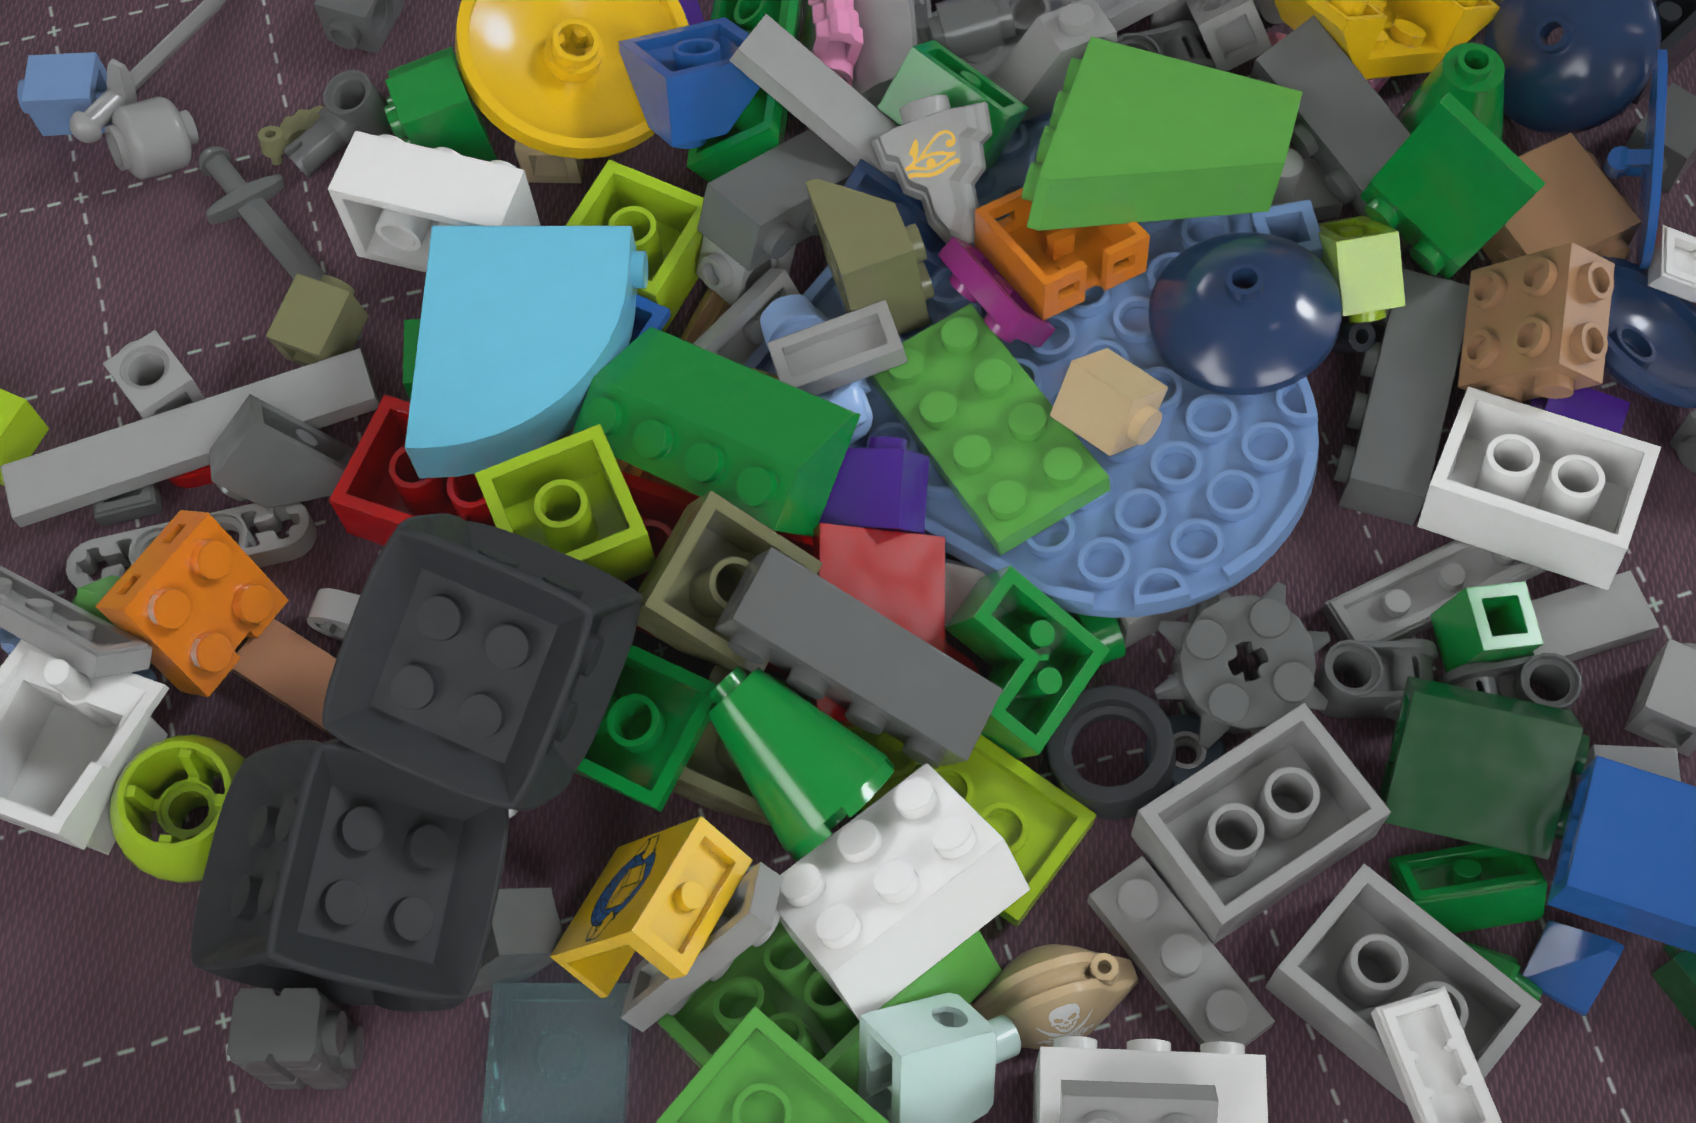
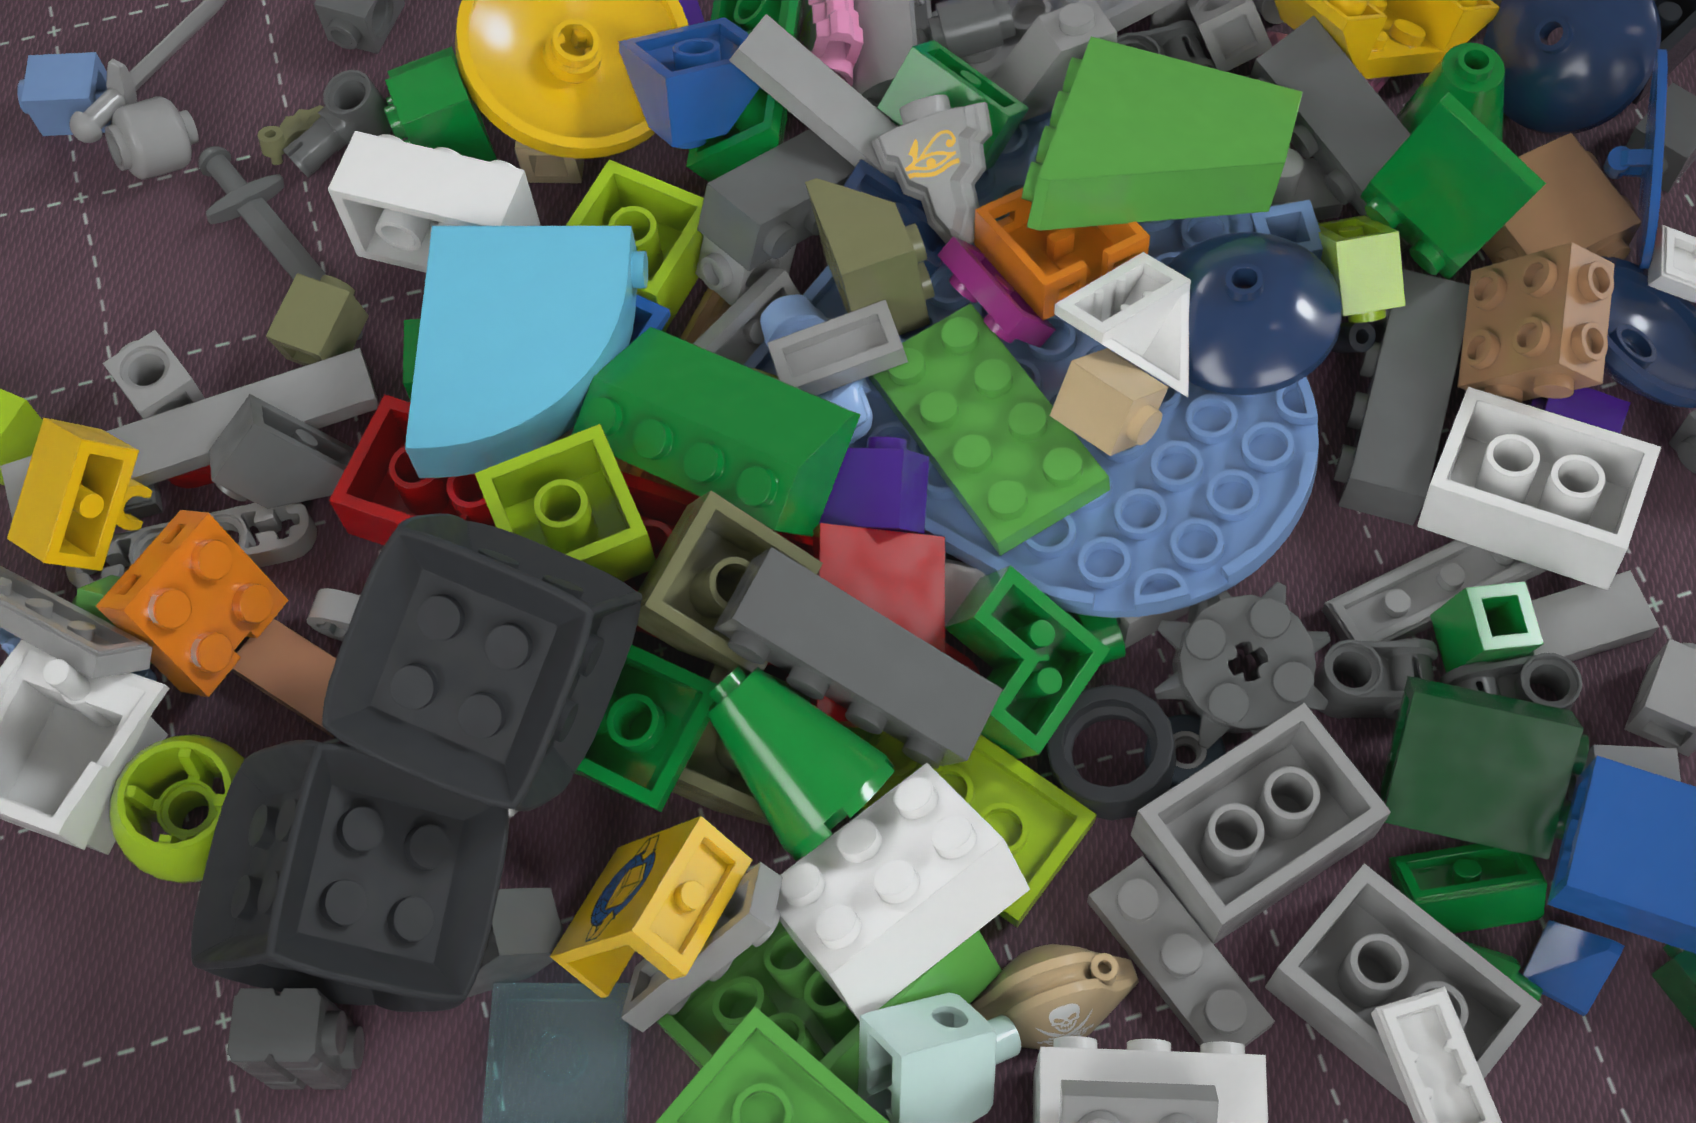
none -> yellow brick [7,418,153,571]
none -> white slope [1054,252,1191,397]

